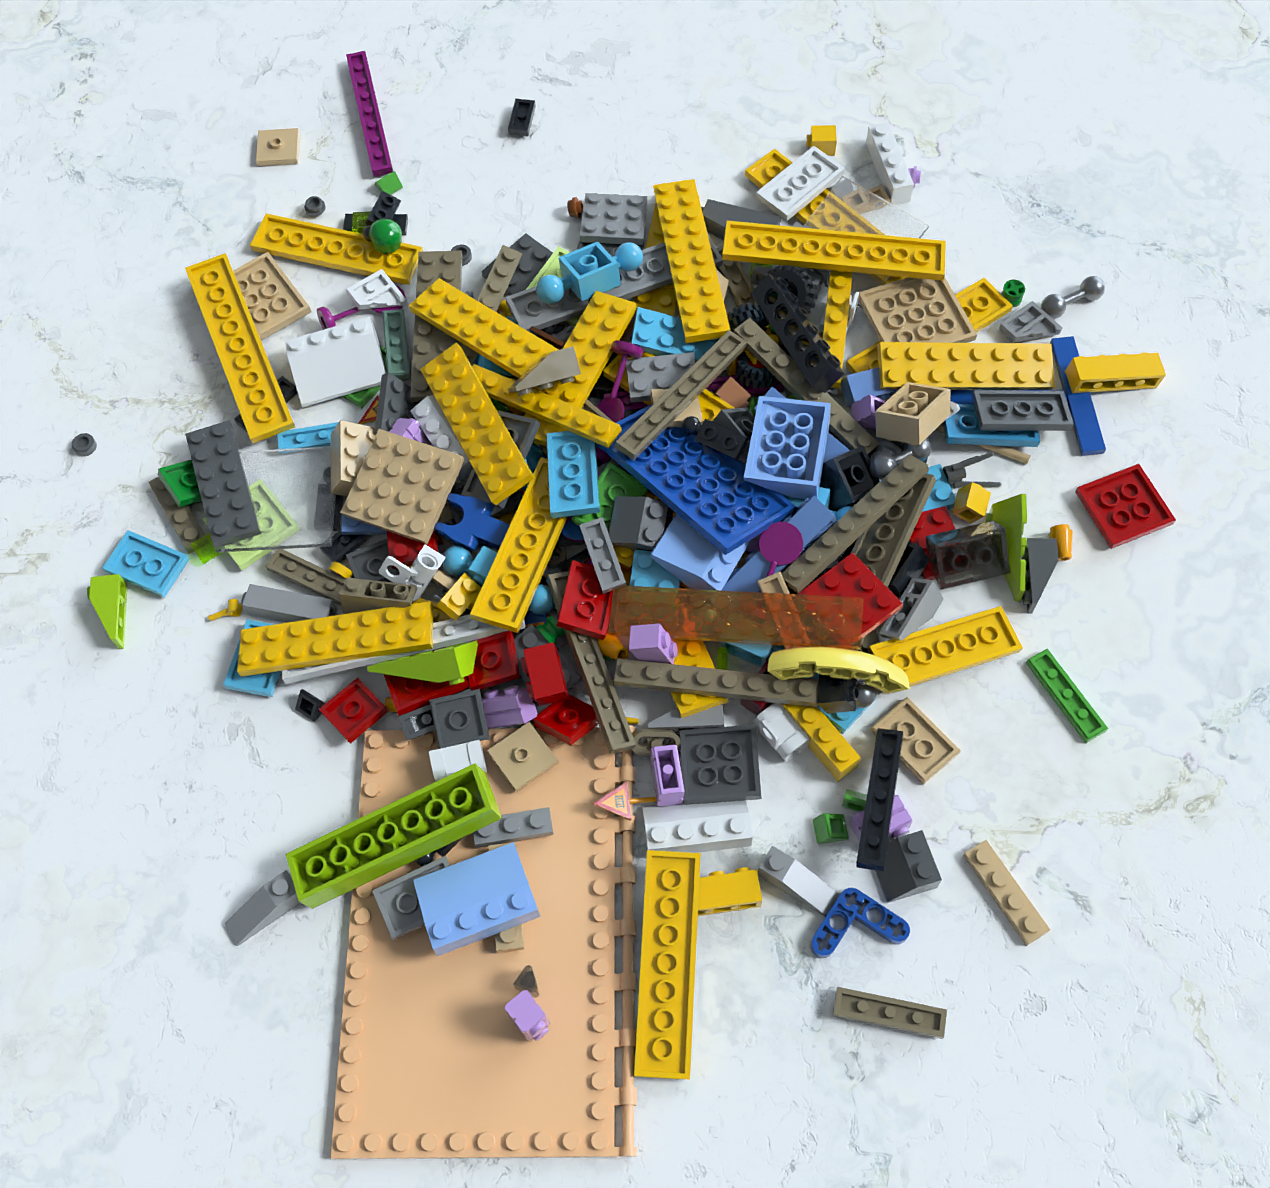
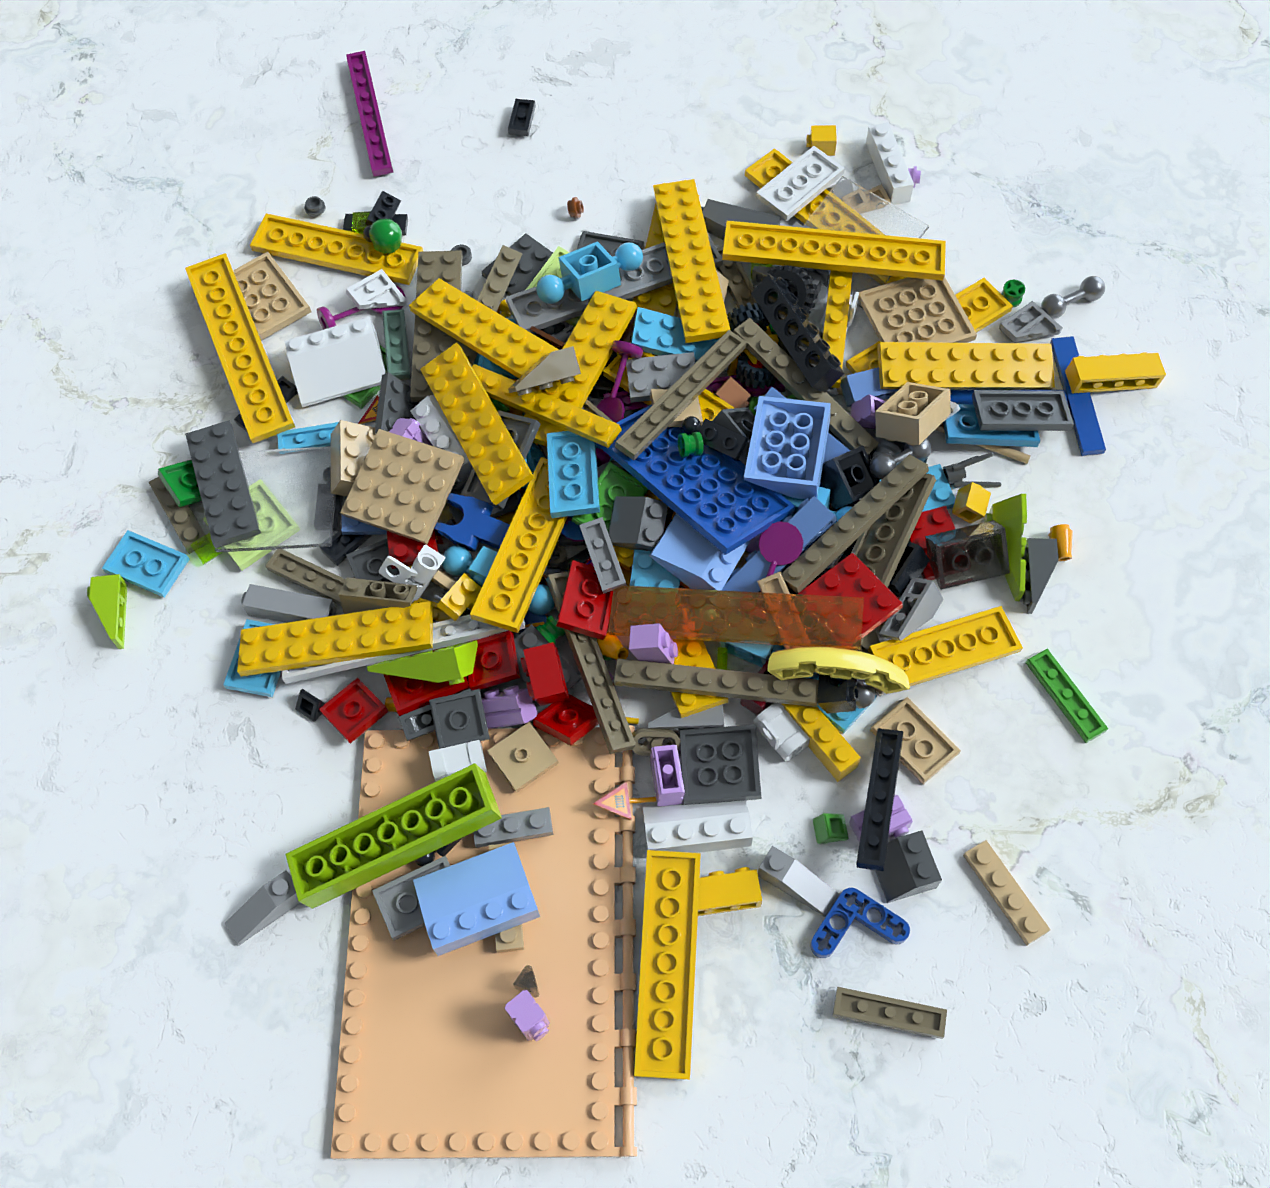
dark grey tile [72,433,97,456] -> none
yellow hand [208,599,242,621] -> none
tan plate [256,128,300,166] -> none
yellow tile [328,561,353,579] -> none
bright green slope [374,171,403,195] -> none
light grey plate [580,193,648,245] -> none
bright green slope [842,789,867,812] -> none
red plate [1075,464,1176,549] -> none
none -> green wheel [677,432,703,457]

